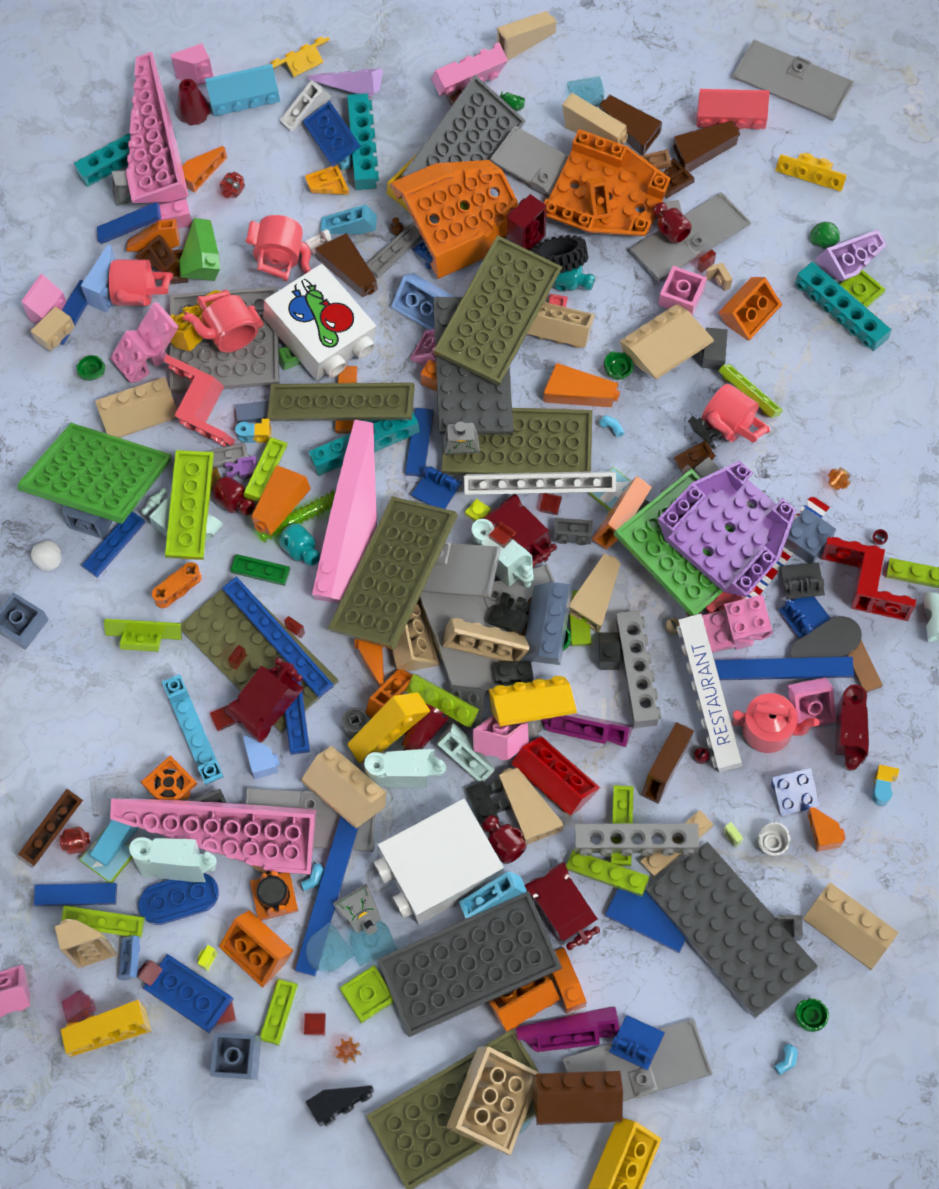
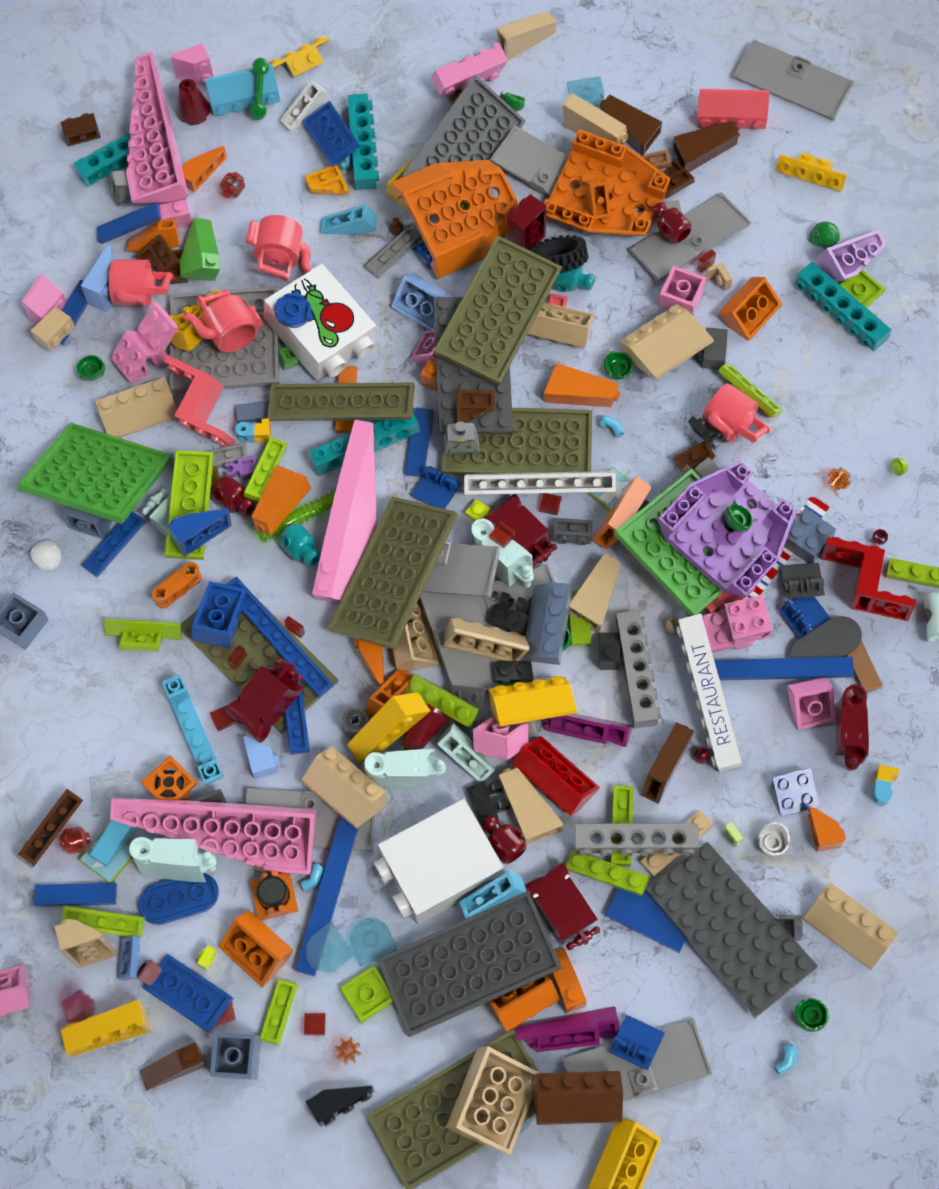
green tile [230,554,291,586] -> none
white tile [305,229,332,258] -> none
lavender wedge [308,68,383,97] -> none
reddish brown slope [315,233,378,297] -> none
light grey torso [333,884,381,935] -> none
coral piece [731,693,819,753] -> none
none -> reddish brown brick [60,113,101,147]
none -> reddish brown slope [139,1042,206,1091]
none -> blue slope [168,508,232,557]
none -> blue slope [191,581,247,649]
none -> green piece [250,58,269,120]
none -> blue tile [274,293,311,328]
none -> reddish brown wing [456,389,495,423]
none -> green hair [724,503,753,532]
none -> lime plate [891,457,908,476]

